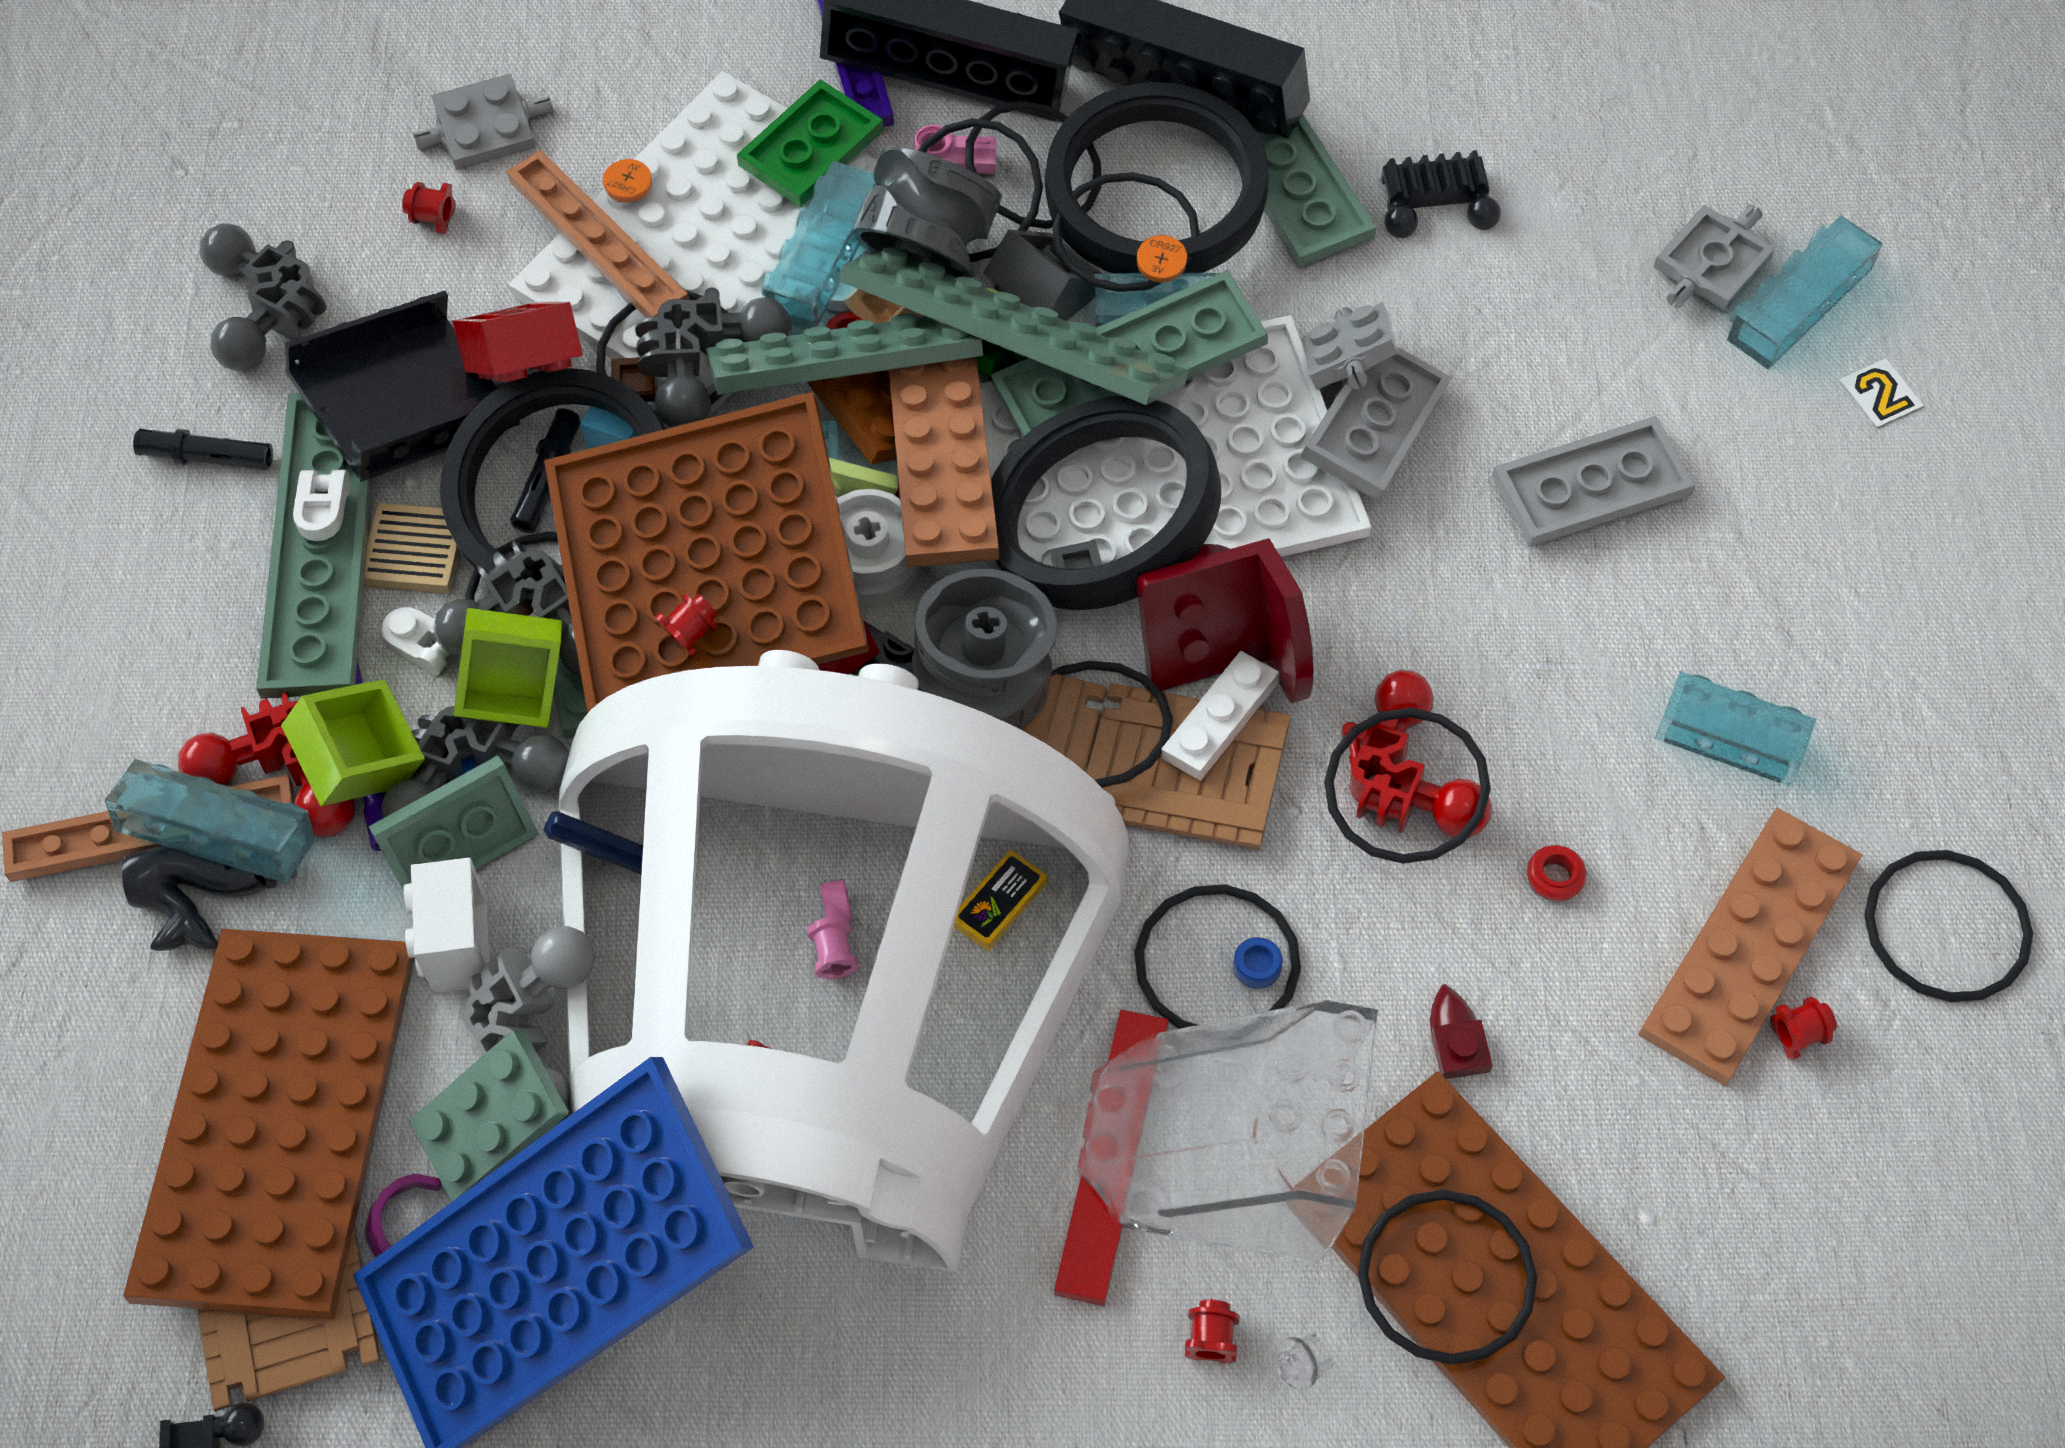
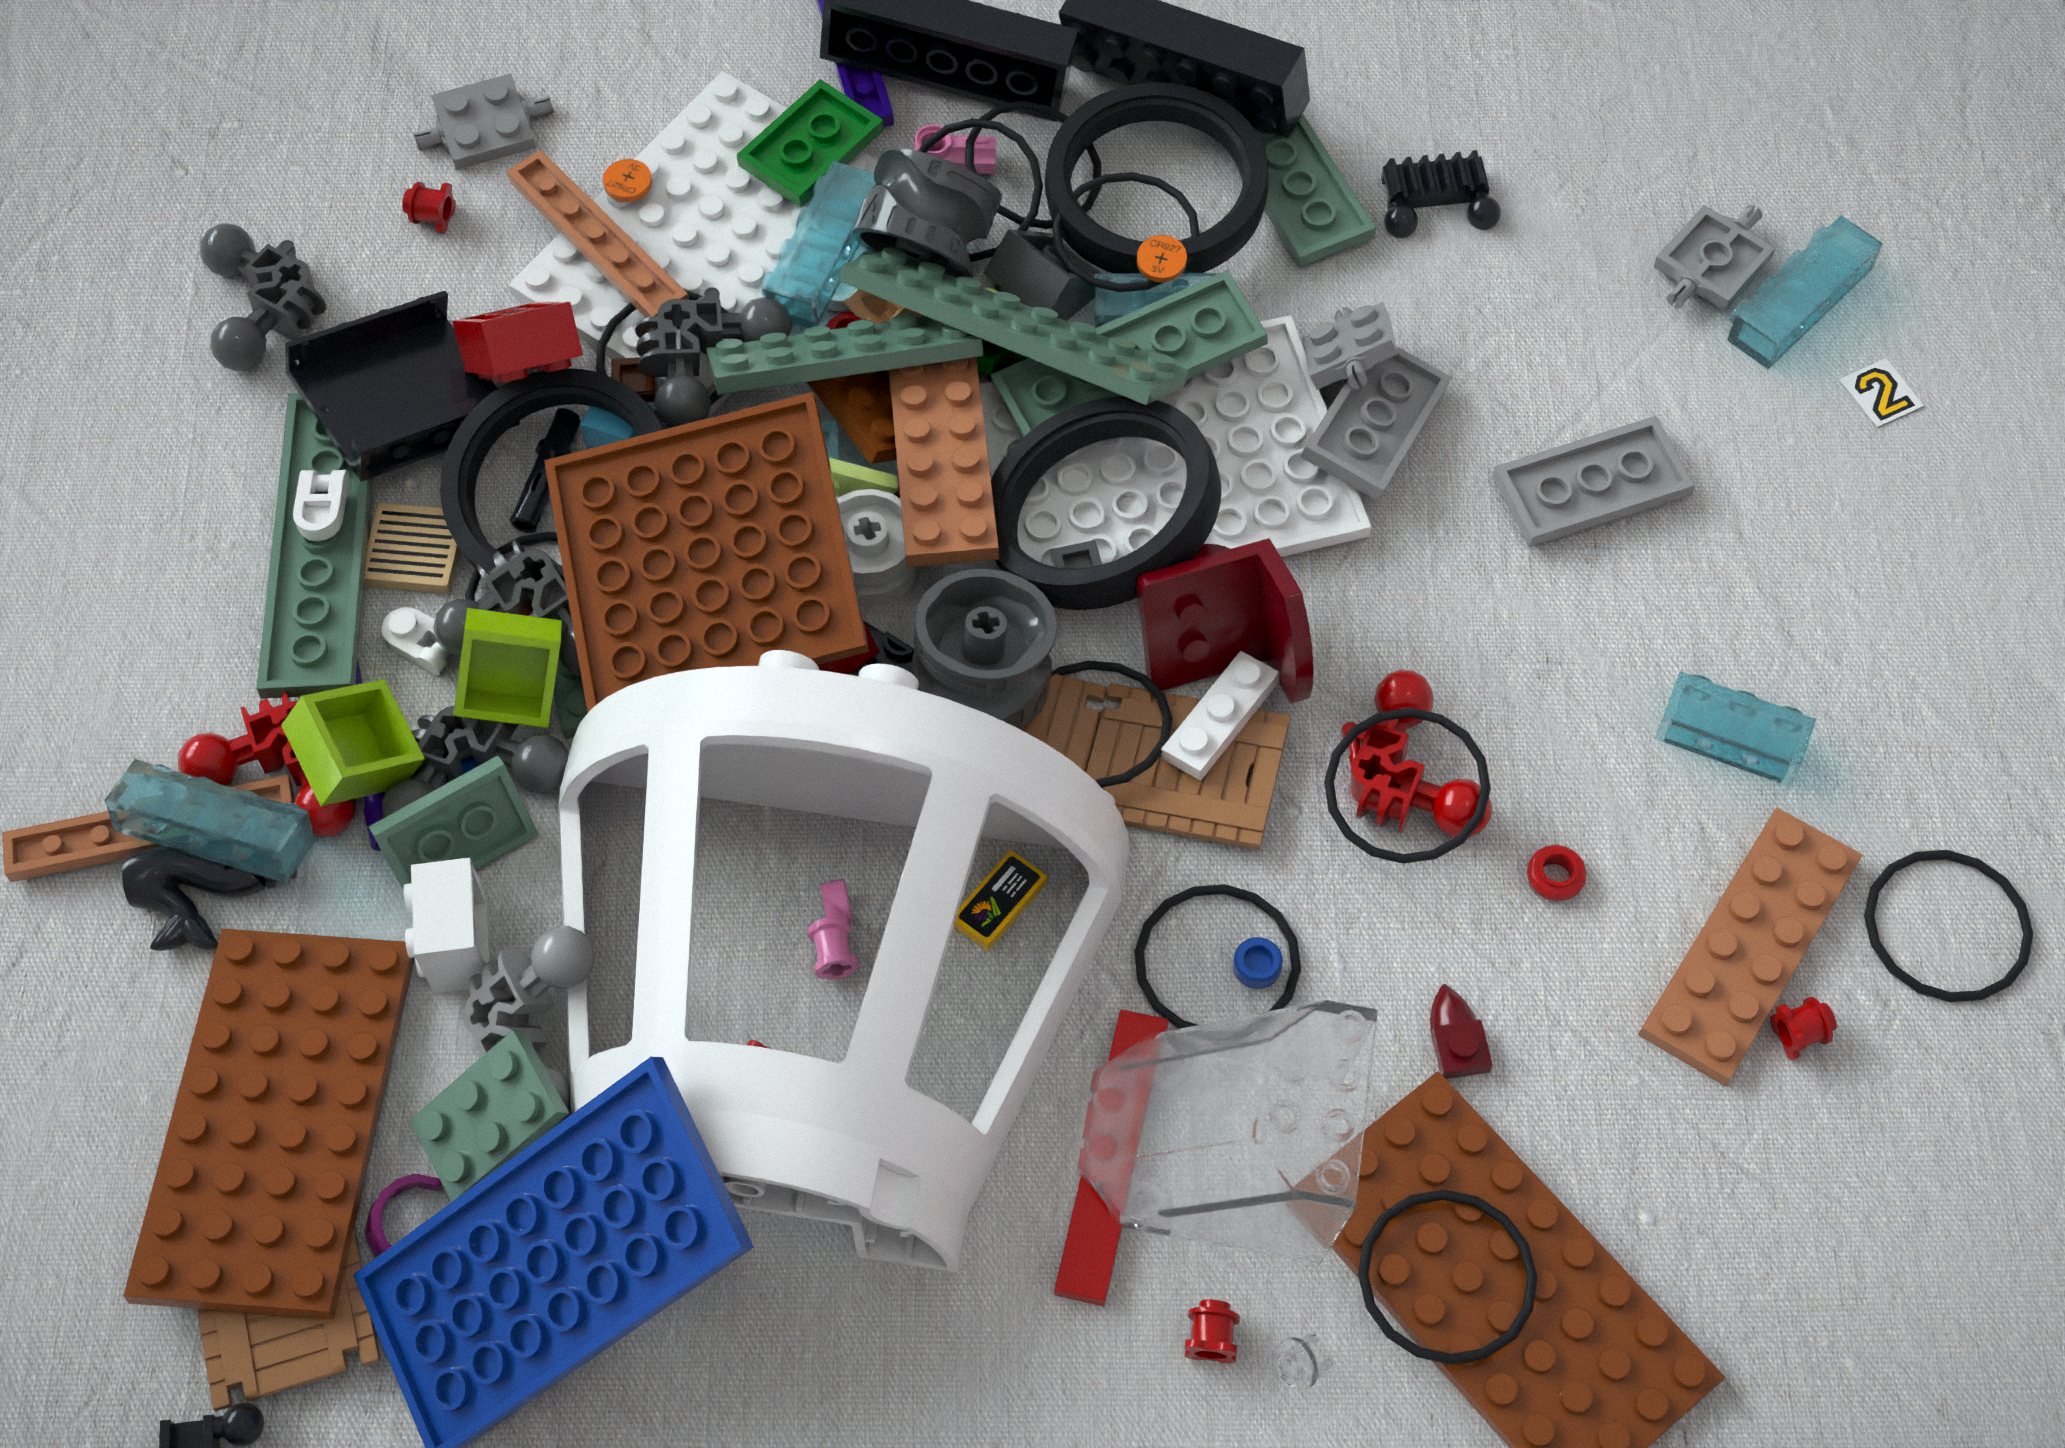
black pin [133,428,273,470] -> none
dark blue axle [544,811,643,875] -> none
red brick [655,594,718,658] -> none

